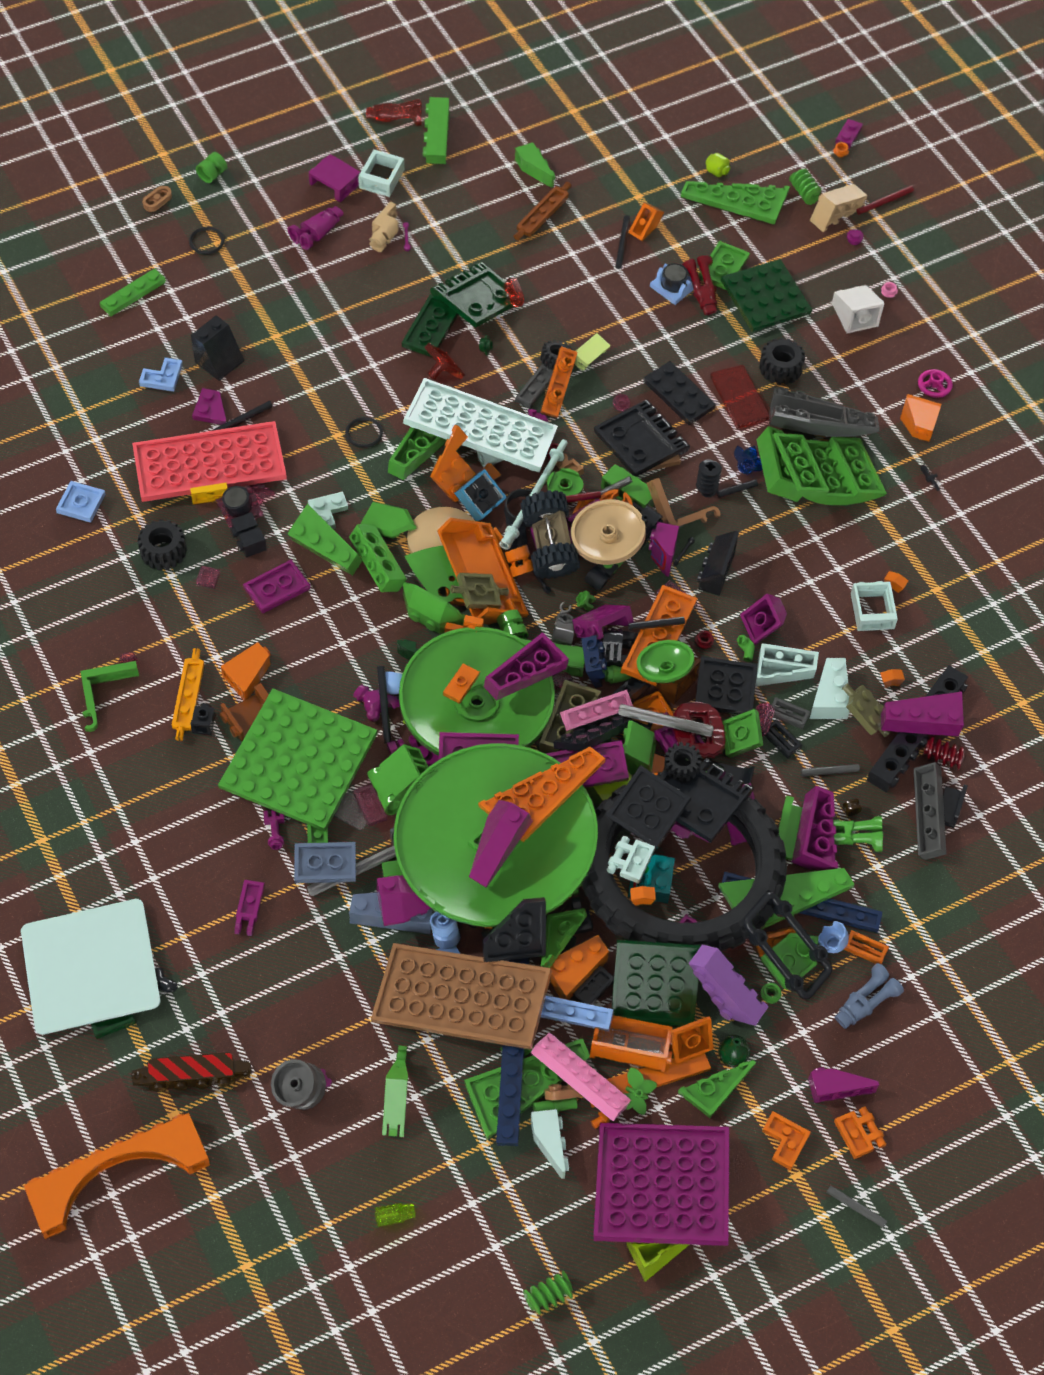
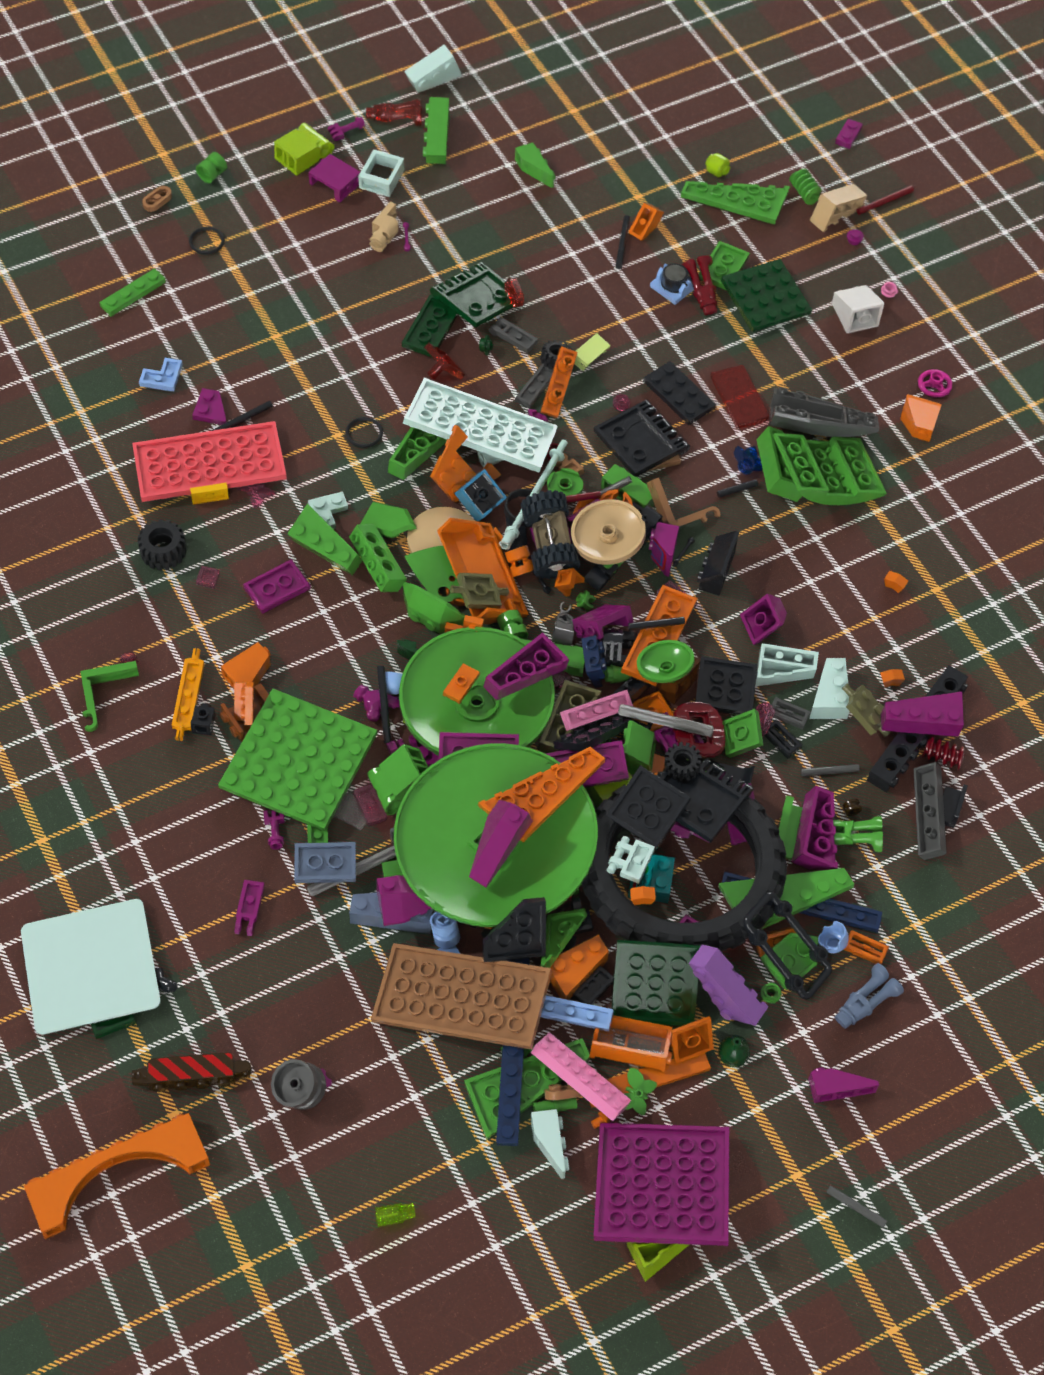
light blue plate [56,481,106,523] -> none
black slope [191,315,244,381] -> none
piece [215,485,264,529] -> none
black piece [230,512,267,558] -> none
magenta piece [287,206,344,250] -> none
bright green hinge [382,1046,408,1137] -> none
dark orange plate [514,182,571,241] -> none
bright green piece [523,1271,573,1315] -> none
bright green wing [678,1060,756,1118] -> none
dark red plate [695,631,714,649] -> none
black piece [696,460,722,497] -> none
bright green arm [737,635,755,662] -> none
black tyre [759,338,805,385] -> none
orange plate [762,1111,811,1170] -> none
orange plate [833,142,849,157] -> none
orange plate [834,1107,887,1159] -> none
light aqua window [851,581,898,631] -> none
black piece [920,464,940,491] -> none
none -> orange bracket [234,682,254,725]
none -> lime piece [274,122,335,176]
none -> magenta hinge [327,116,365,141]
none -> light aqua wedge [404,45,462,93]
none -> dark grey plate [489,317,538,354]
none -> orange panel [555,568,585,597]

